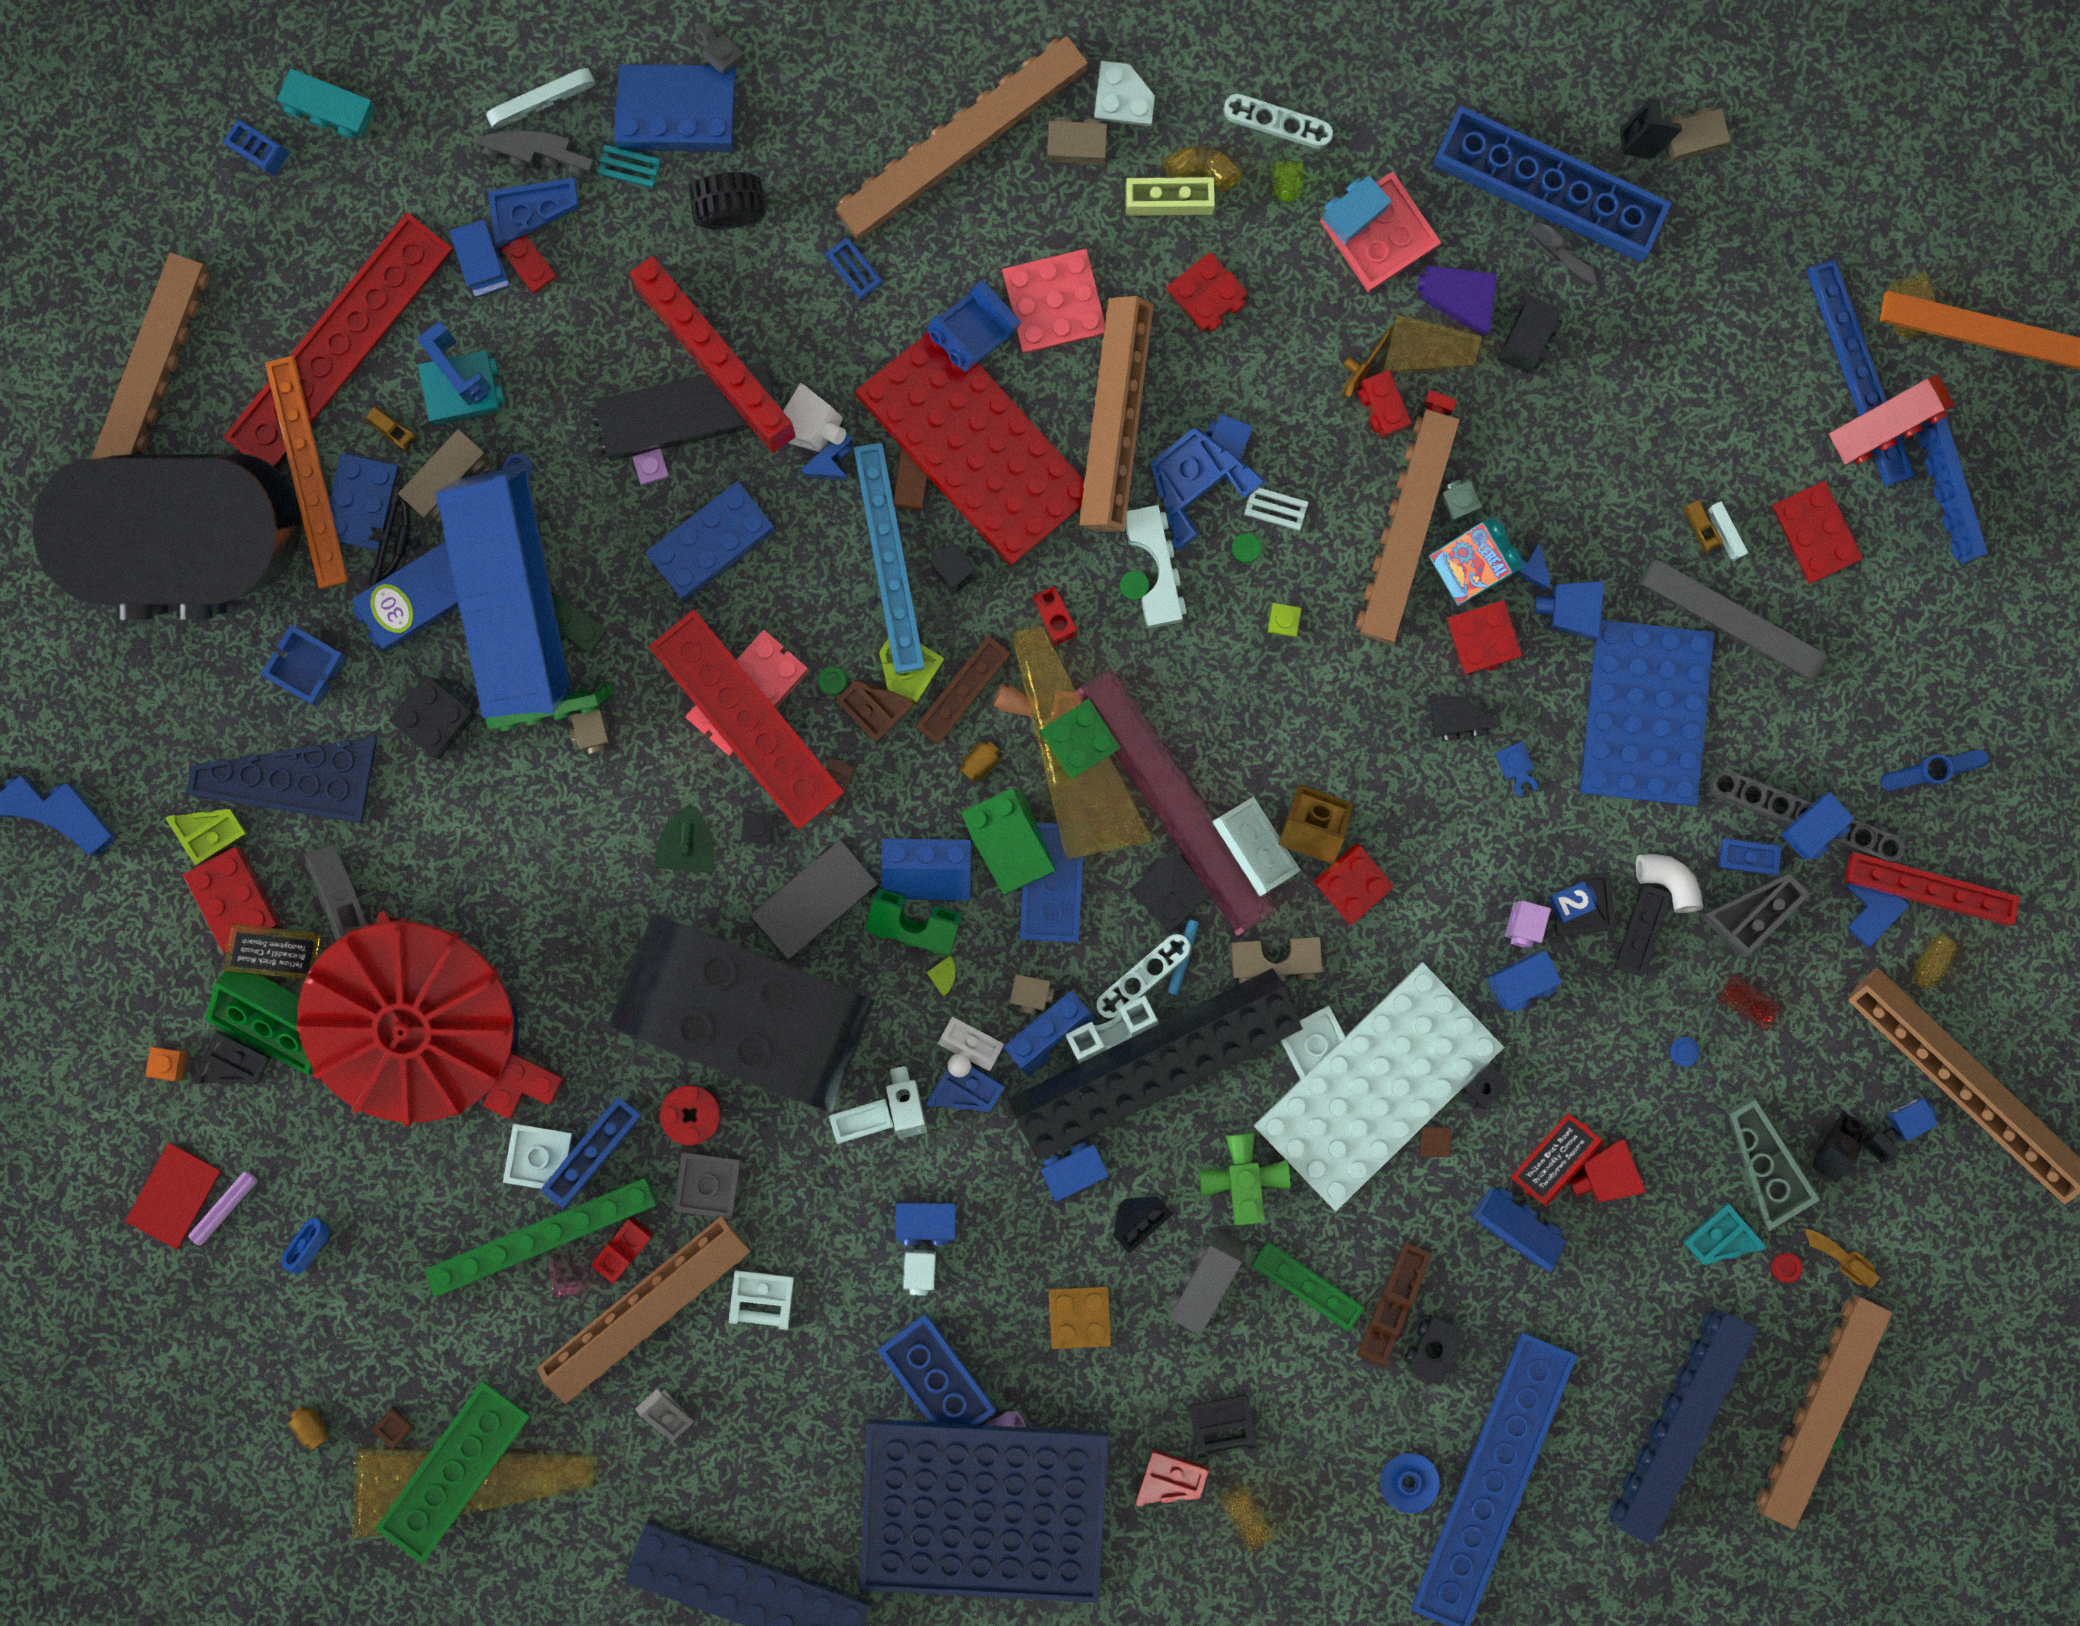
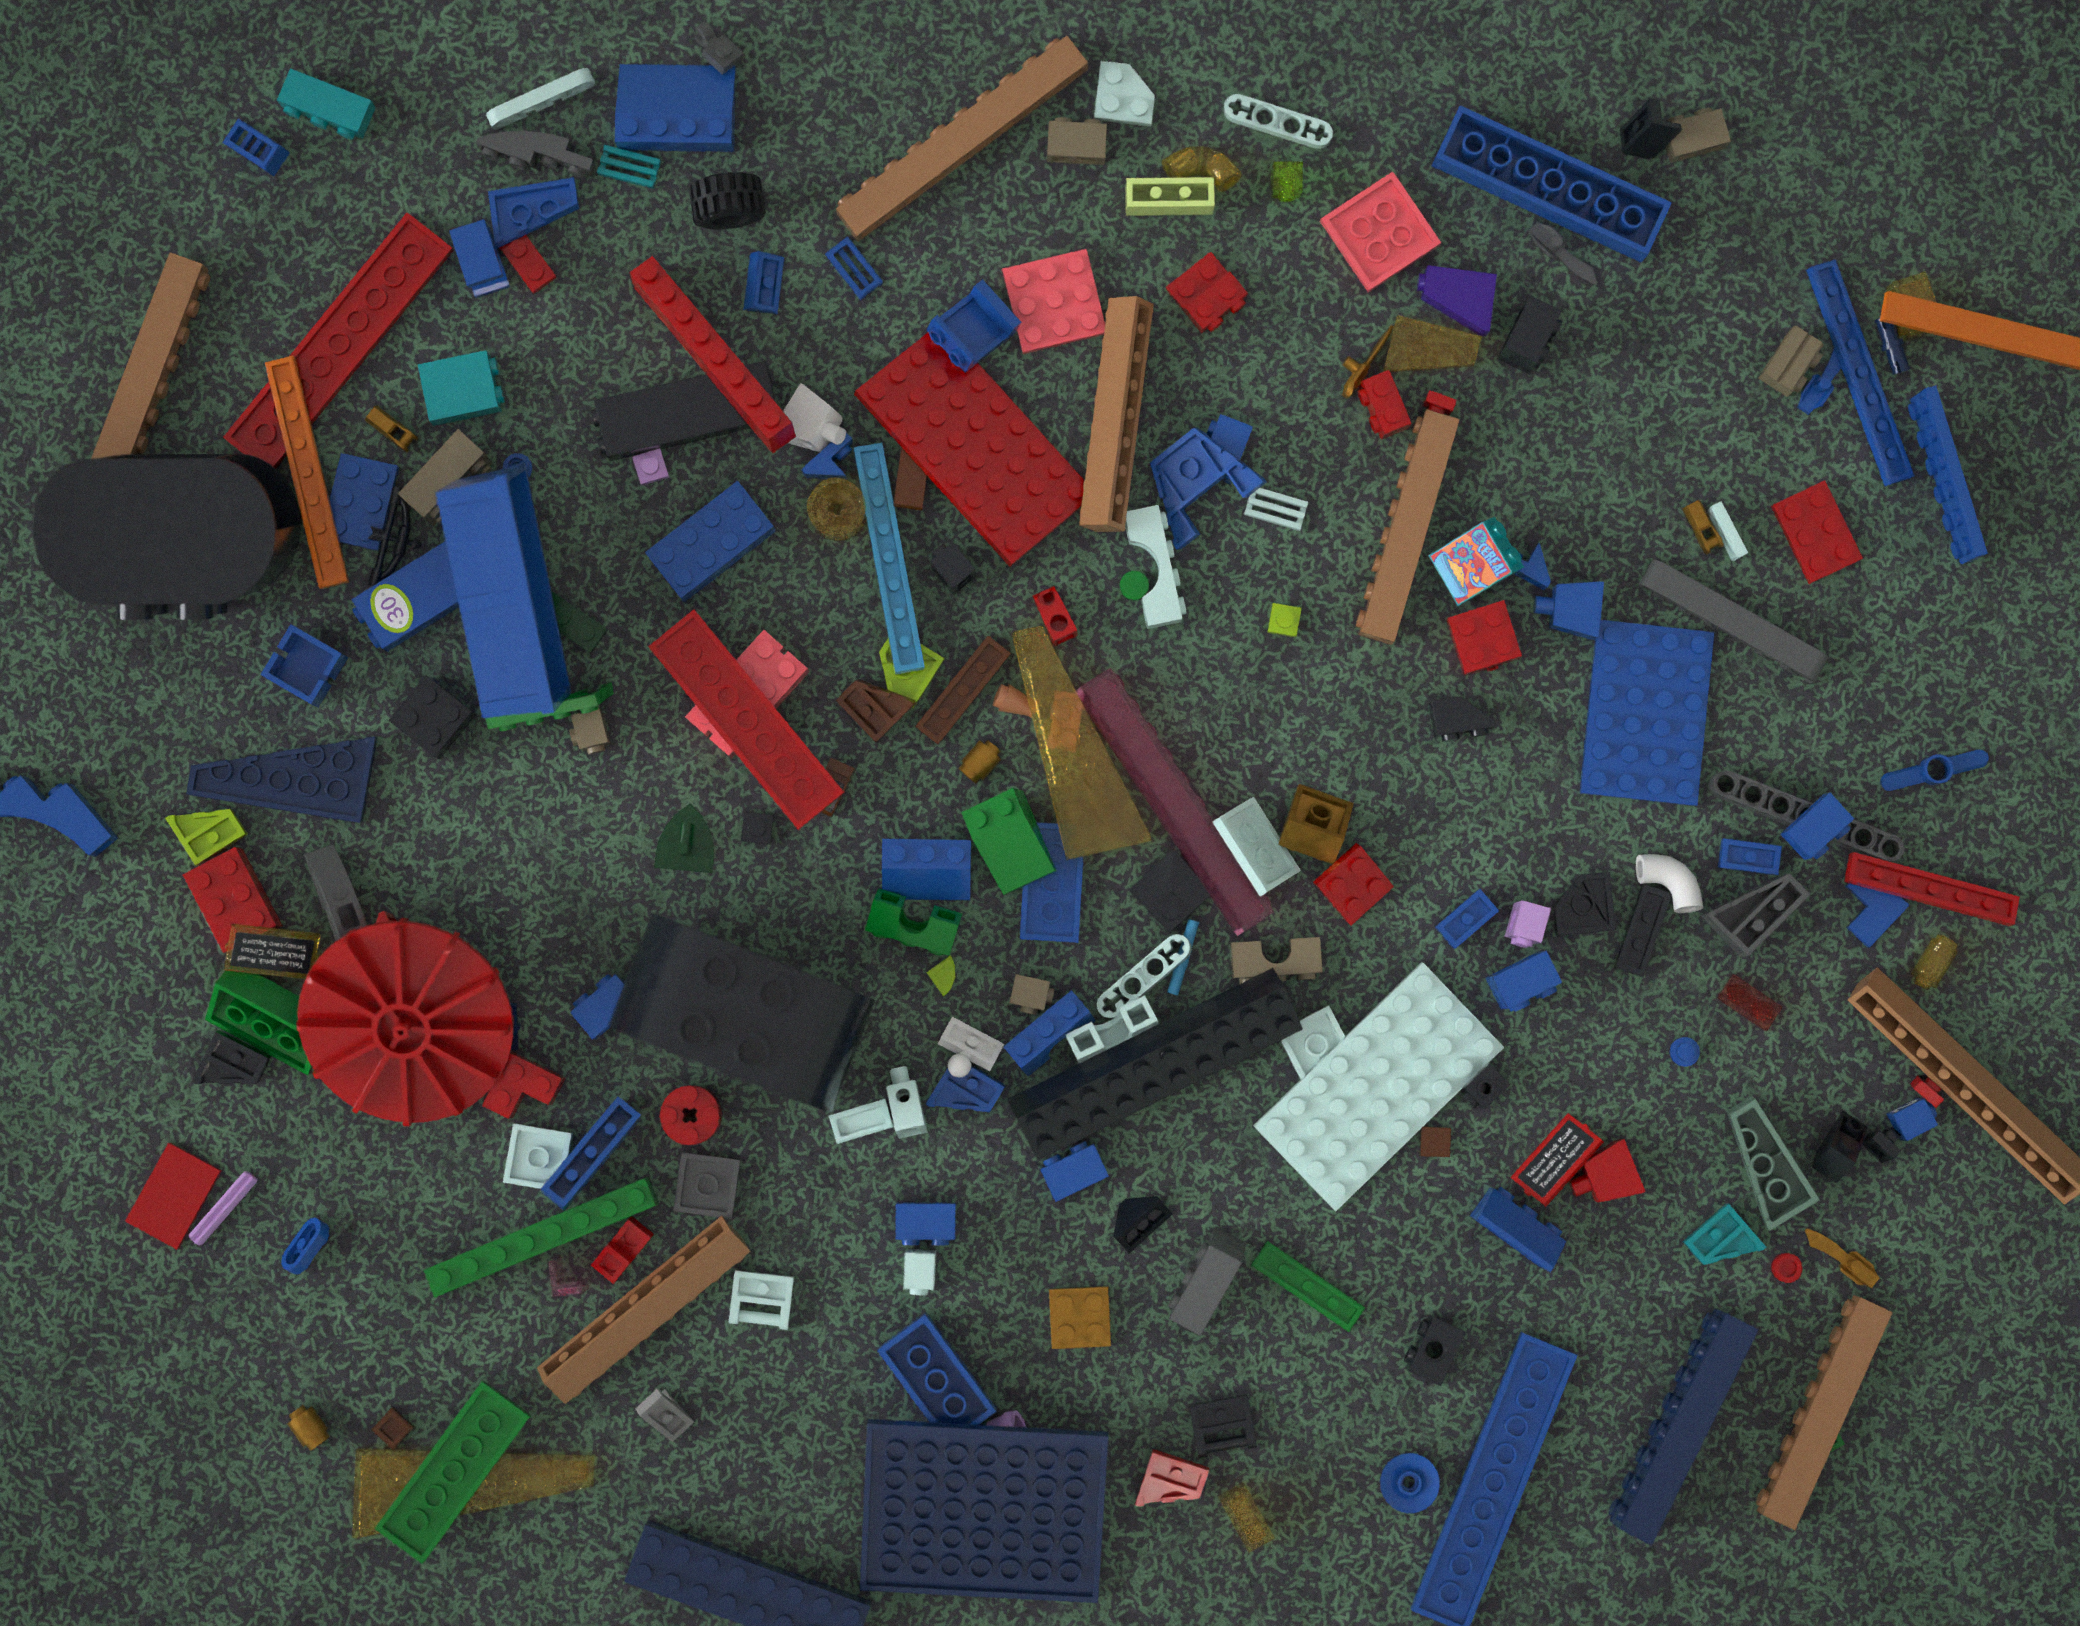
orange brick [145,1047,188,1081] -> none
blue panel [416,321,492,405] -> none
dark grey tile [751,839,878,960] -> none
green tile [818,666,848,696] -> none
green plate [1039,699,1121,780] -> none
bright green brick [1199,1133,1291,1225] -> none
green tile [1231,533,1261,563] -> none
dark azure brick [1322,175,1392,245] -> none
reddish brown slope [1356,1242,1432,1367] -> none
sand green brick [1439,480,1482,524] -> none
blue plate [1495,741,1537,797] -> none
blue brick [1547,882,1597,924] -> none
brick [1829,375,1955,465] -> none
none -> blue brick [570,974,625,1040]
none -> blue slope [743,251,784,314]
none -> clear yellow brick [807,477,866,541]
none -> blue plate [1435,889,1499,949]
none -> dark tan brick [1758,325,1824,397]
none -> blue piece [1797,348,1841,415]
none -> dark blue pin [1874,318,1911,375]
none -> red plate [1910,1075,1944,1108]

